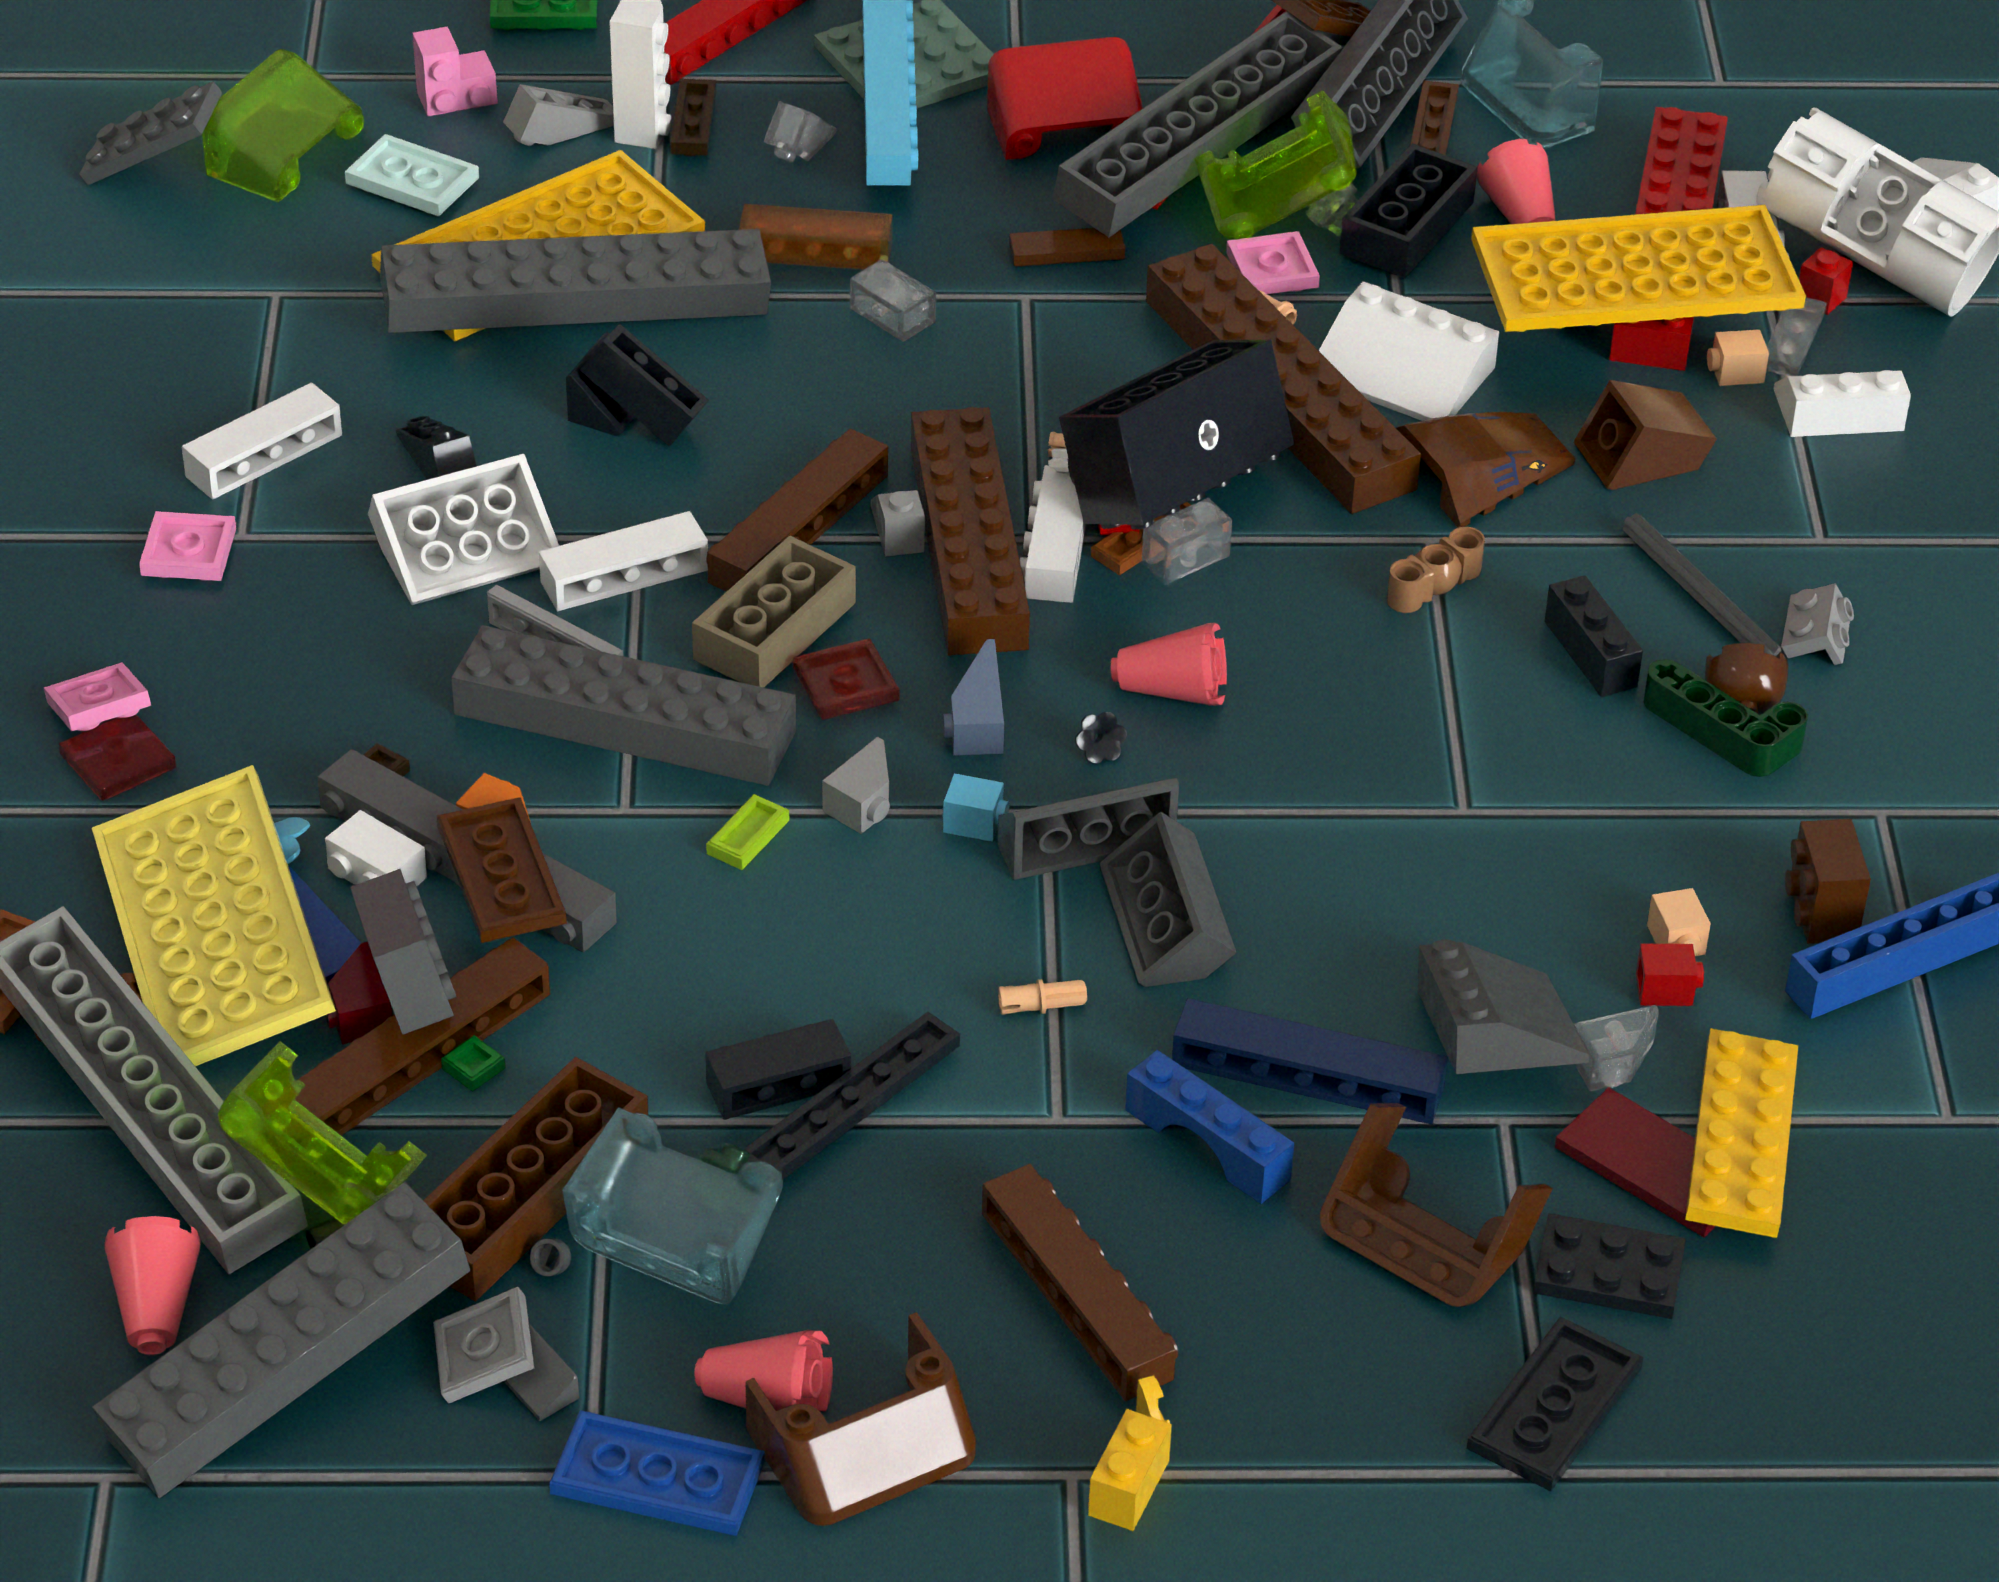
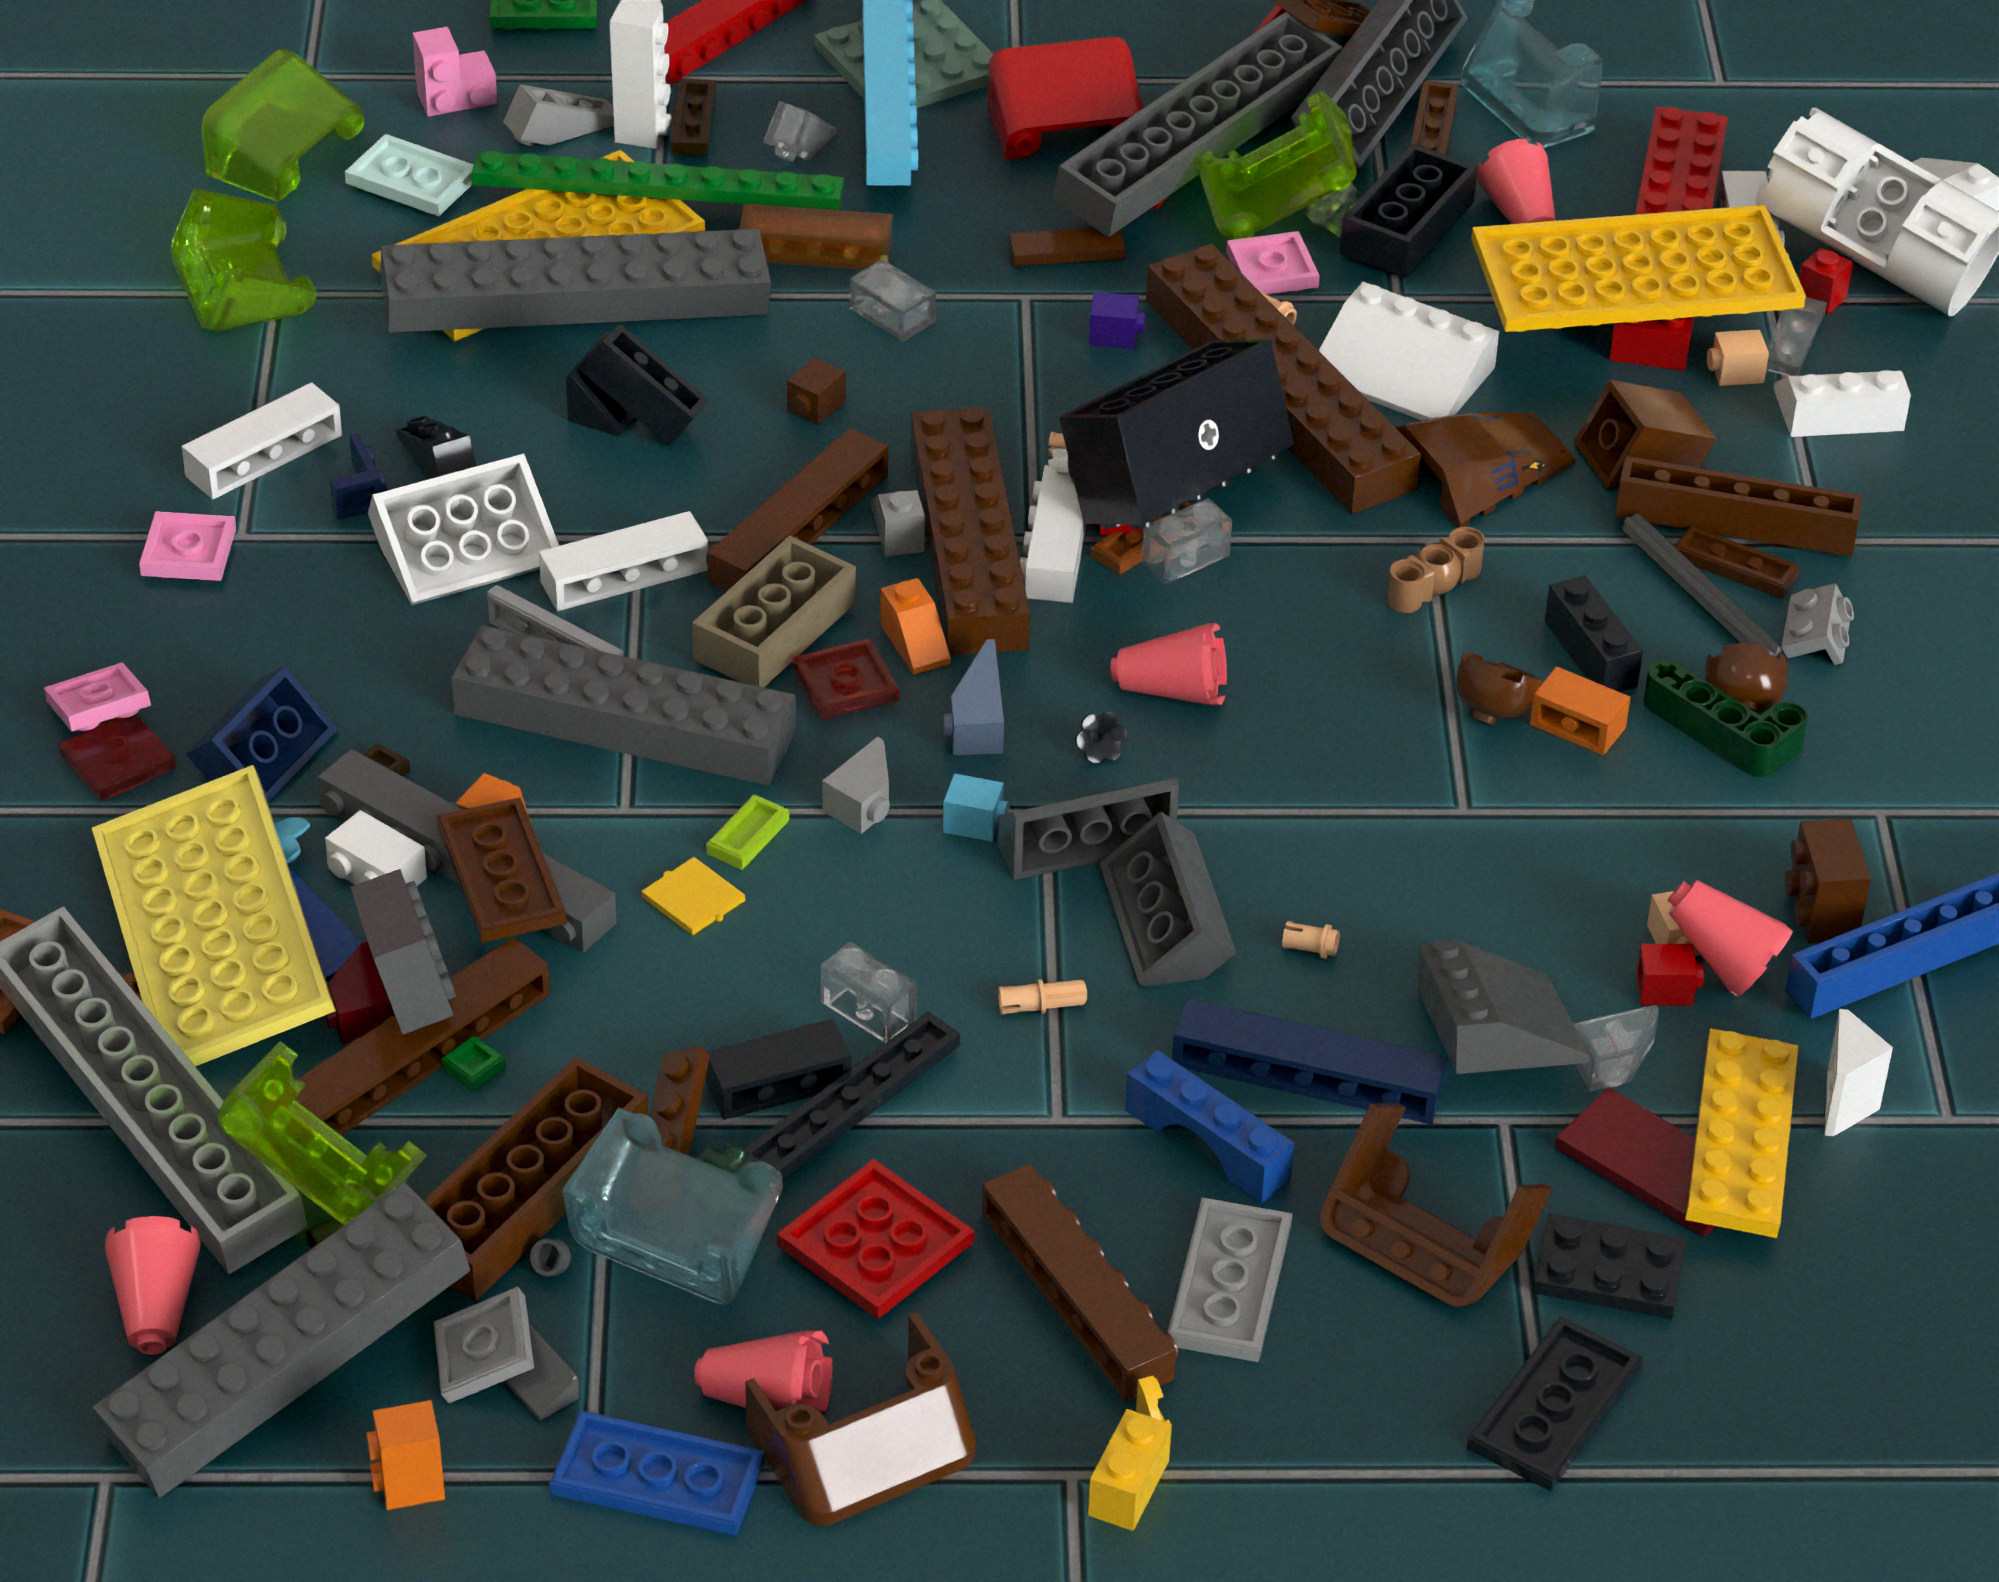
dark grey plate [80,81,222,185] -> none
none -> clear neon green windscreen [171,188,316,331]
none -> dark blue slope [186,665,338,803]
none -> dark blue bracket [330,433,387,520]
none -> orange brick [366,1400,445,1510]
none -> green plate [471,151,844,211]
none -> reddish brown plate [631,1046,710,1213]
none -> yellow piece [641,857,745,936]
none -> red plate [777,1159,974,1320]
none -> reddish brown brick [787,357,846,425]
none -> clear brick [821,942,917,1043]
none -> orange slope [880,578,951,675]
none -> dark purple brick [1089,292,1145,349]
none -> light grey tile [1168,1197,1293,1362]
none -> light nougat pin [1282,921,1340,959]
none -> reddish brown cylinder [1456,652,1542,725]
none -> orange brick [1530,666,1631,756]
none -> reddish brown brick [1615,456,1863,556]
none -> coral cone [1667,879,1793,996]
none -> reddish brown tile [1675,526,1800,599]
none -> white slope [1824,1009,1893,1136]

